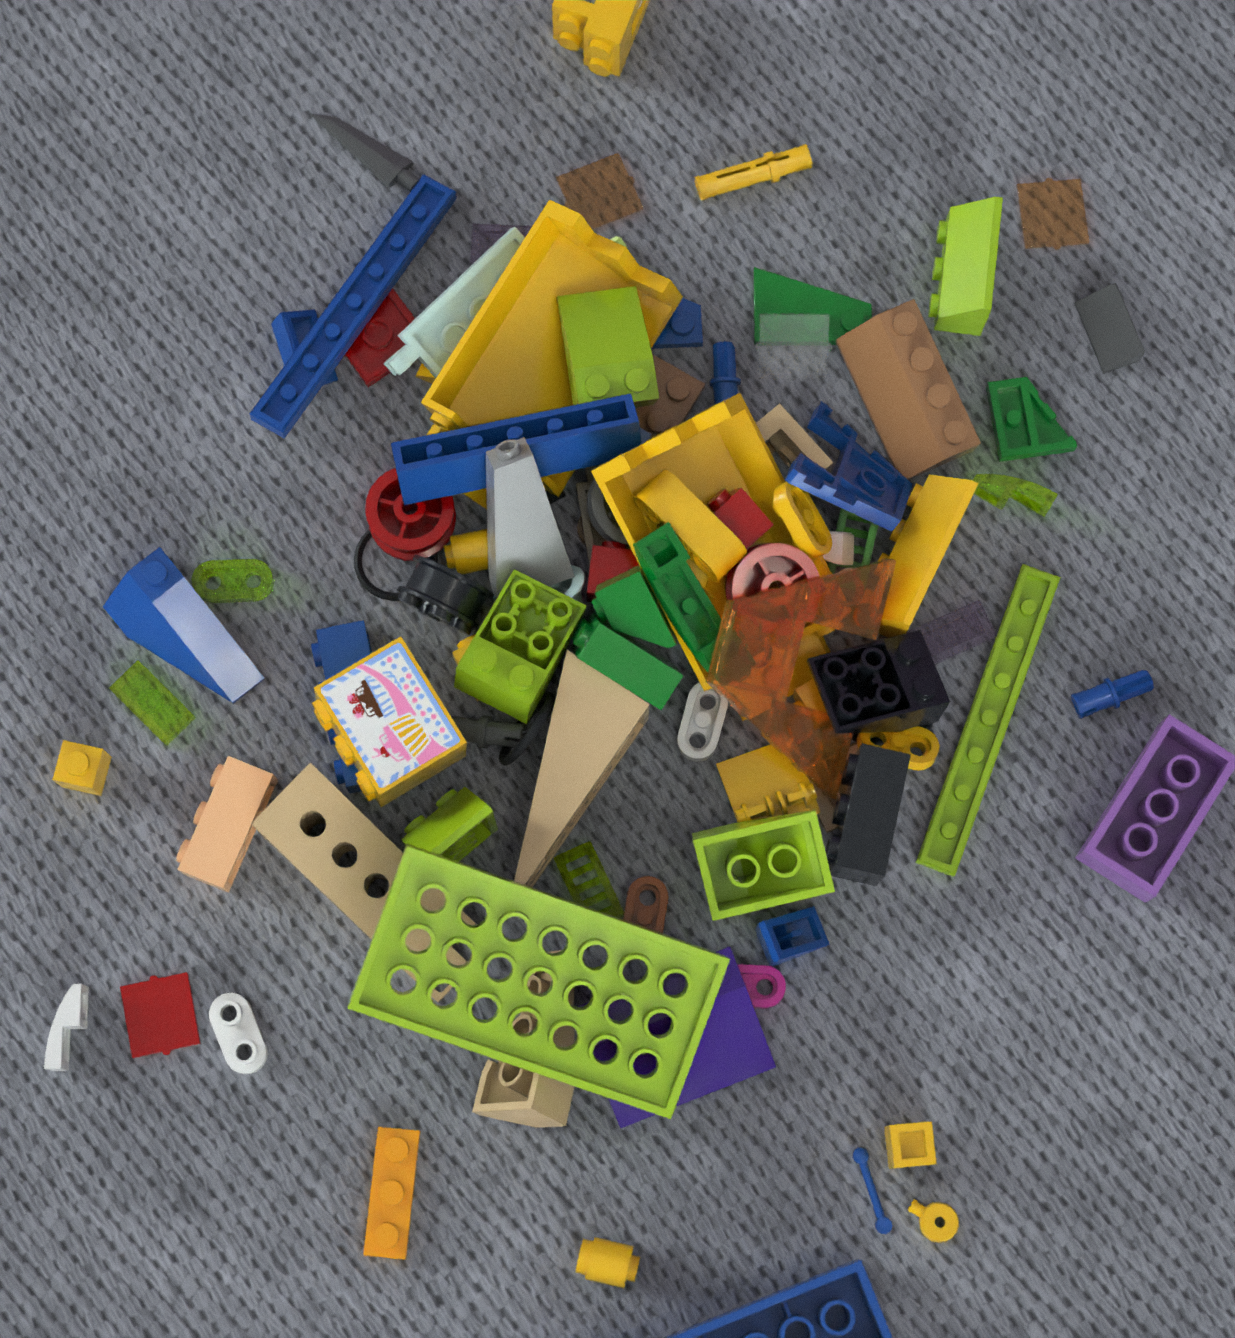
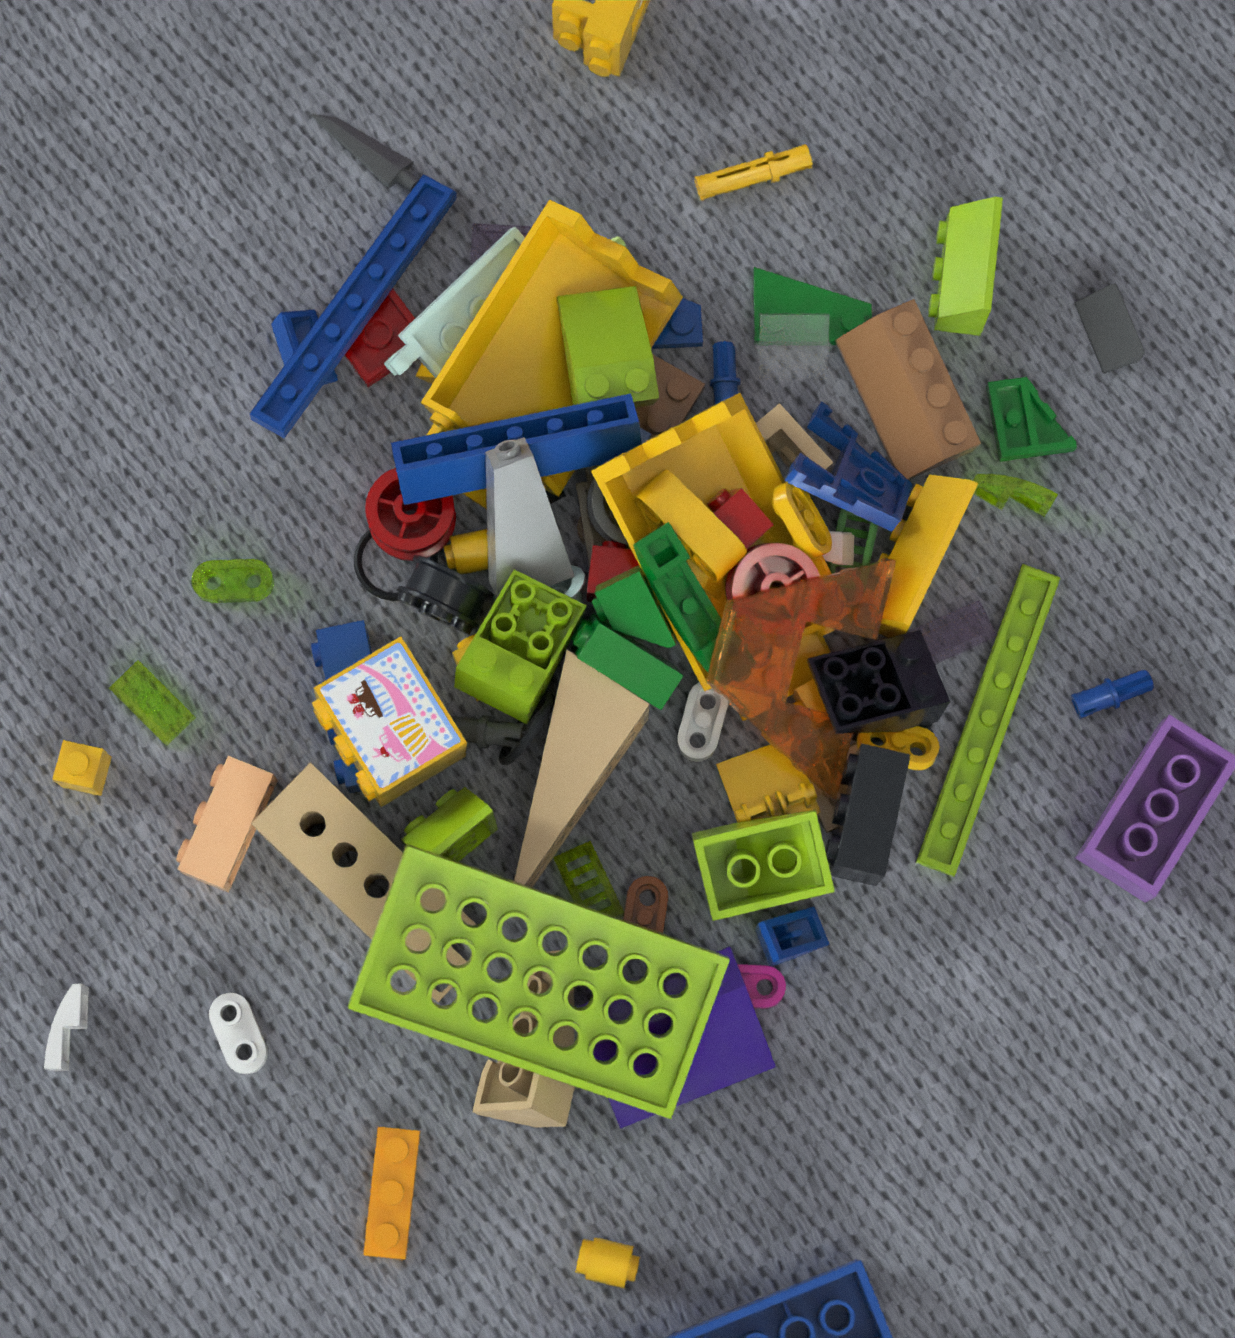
blue wedge [103,547,265,704] -> none
red piece [120,972,201,1058] -> none
clear orange piece [556,153,643,229] -> none
blue hinge [852,1147,892,1234] -> none
yellow panel [884,1121,937,1169] -> none
yellow piece [908,1199,959,1243] -> none
clear orange piece [1017,178,1089,250] -> none

